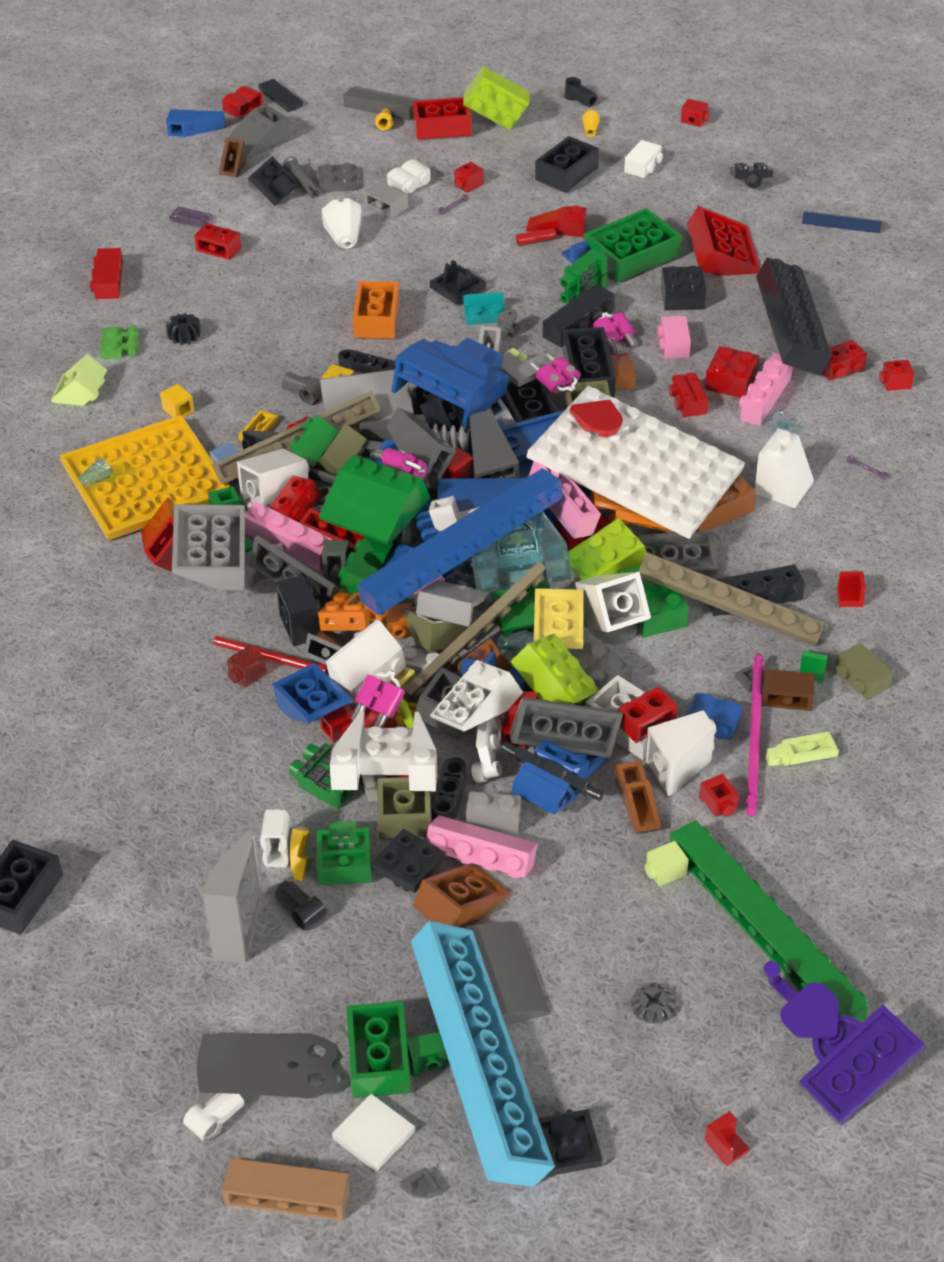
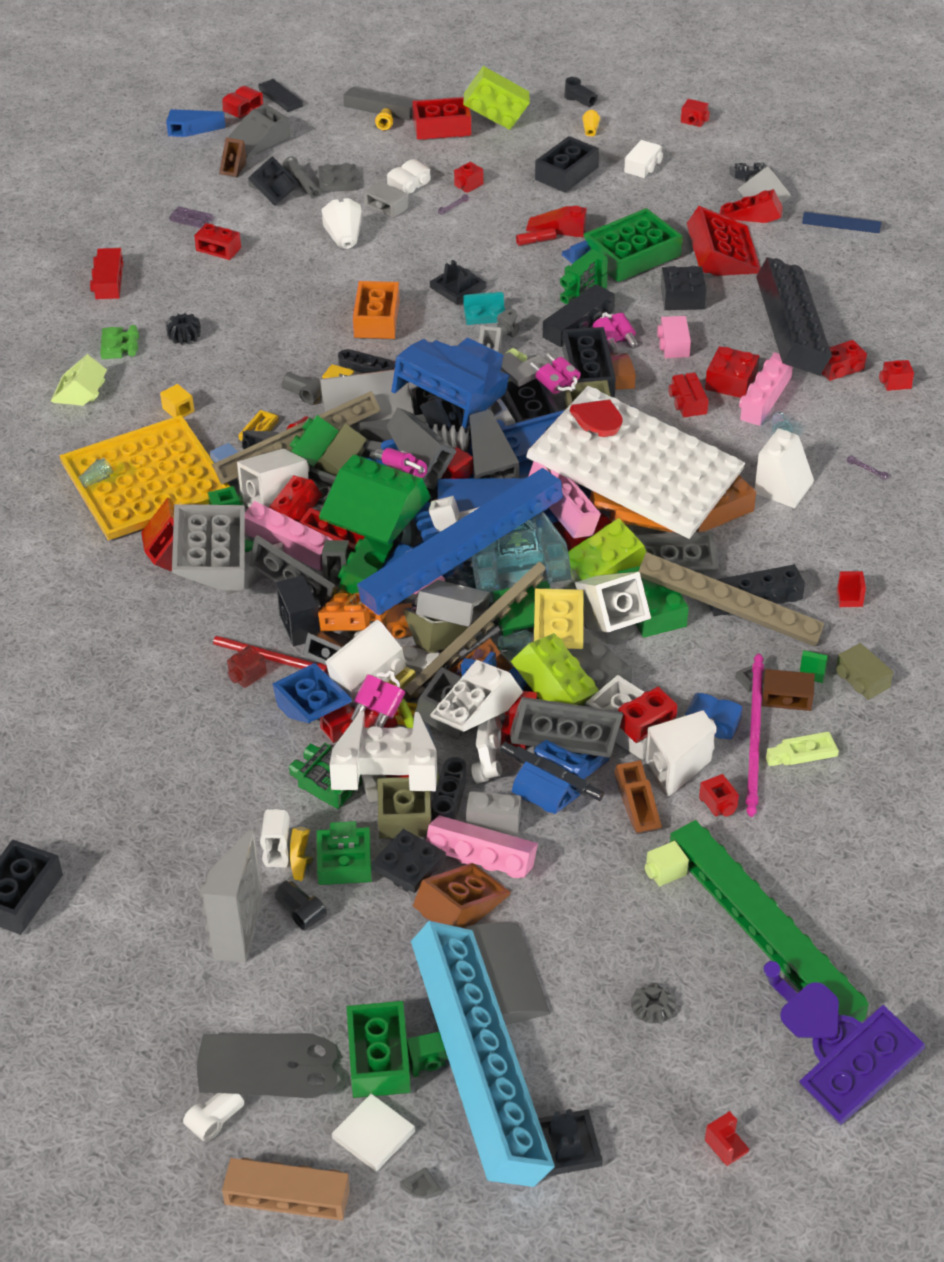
none -> red slope [719,189,783,223]
none -> light grey tile [737,166,791,204]

